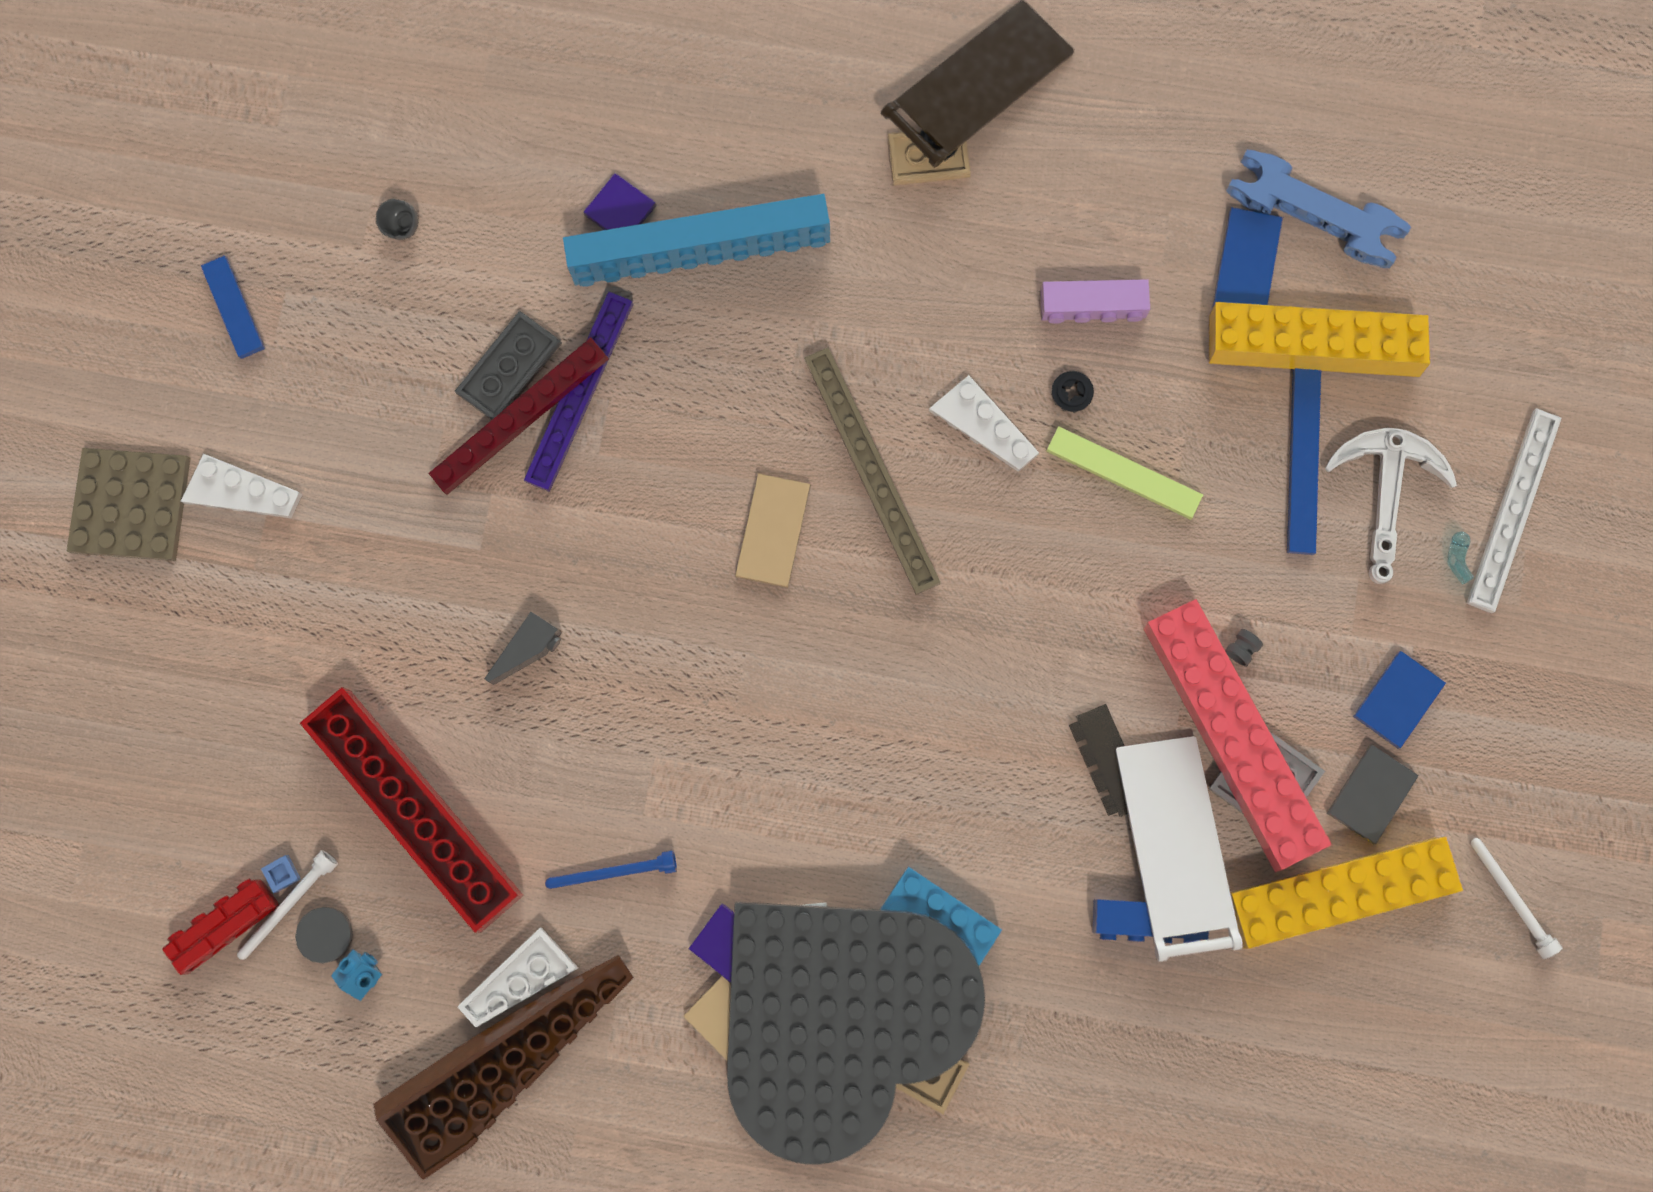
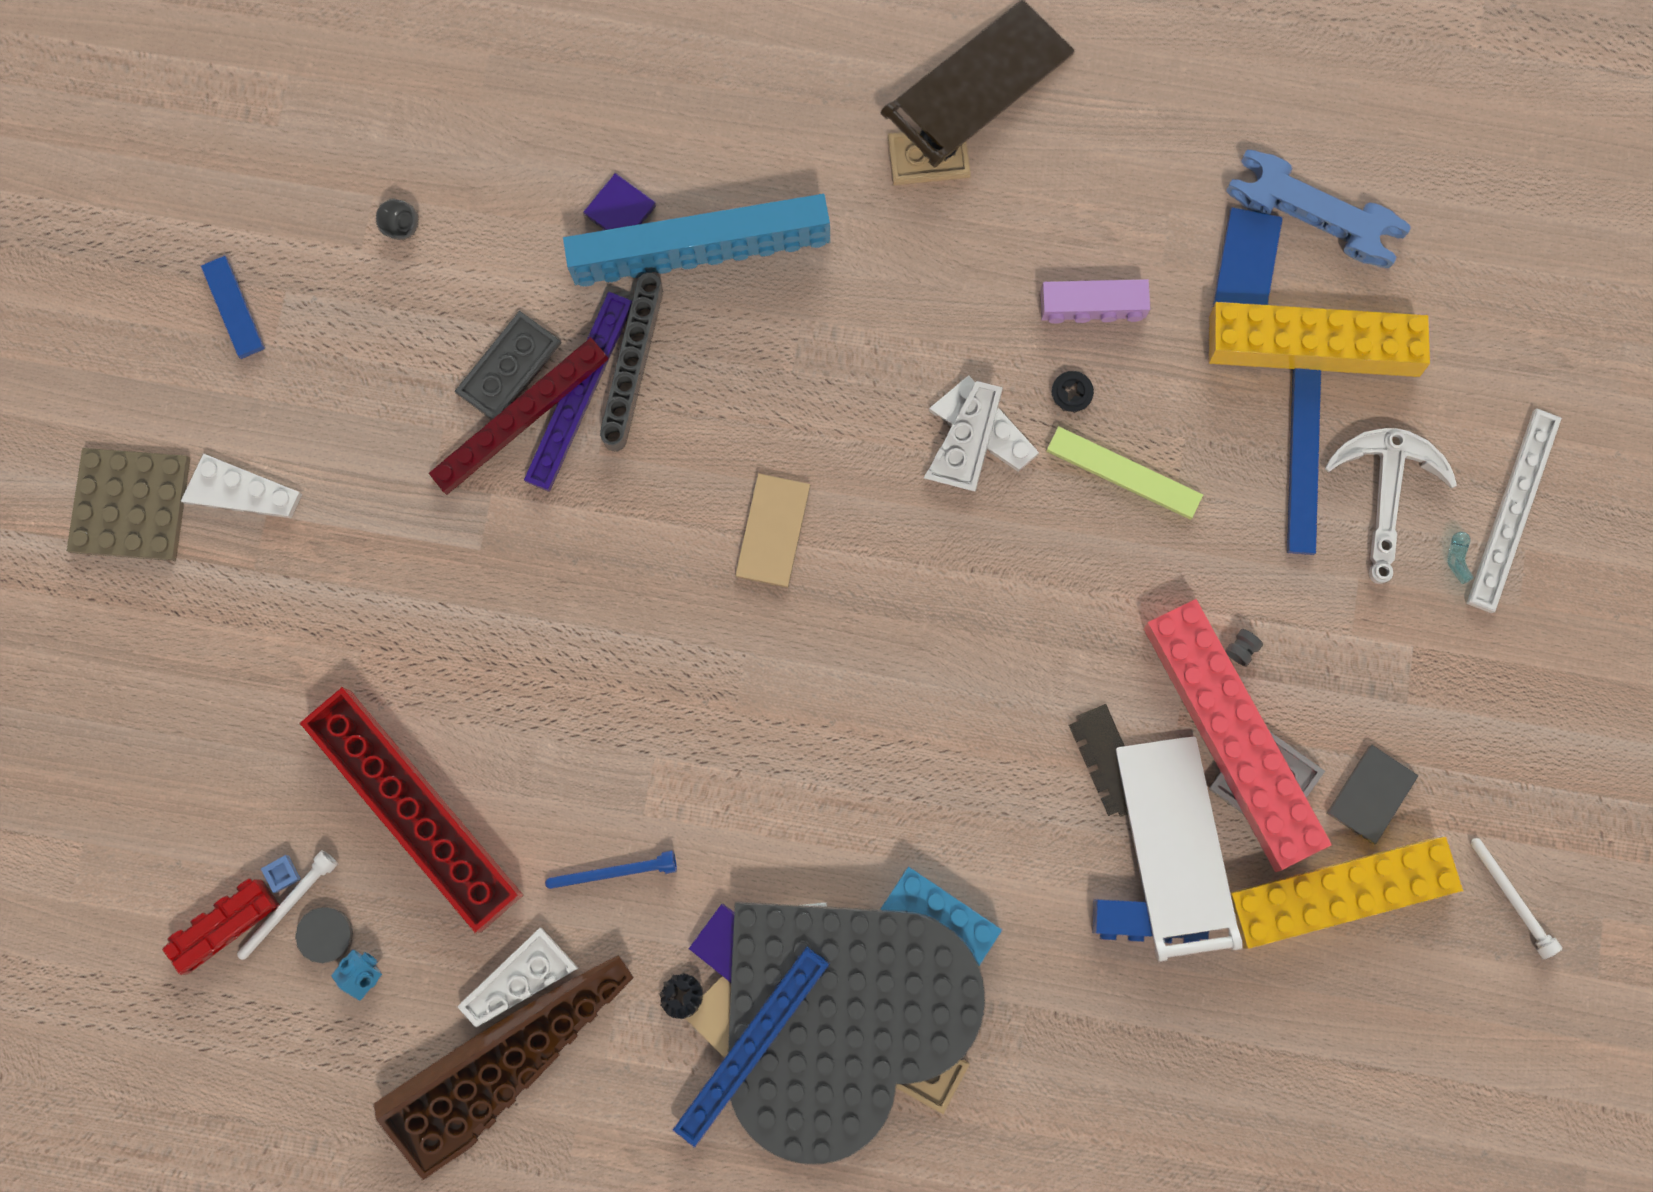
dark grey slope [484,612,561,685] -> none
dark tan plate [805,347,941,595] -> none
blue tile [1353,651,1446,749] -> none
none -> dark grey beam [600,273,663,452]
none -> black gear [659,973,703,1019]
none -> blue tile [672,947,830,1148]
none -> white wing [924,381,1003,492]

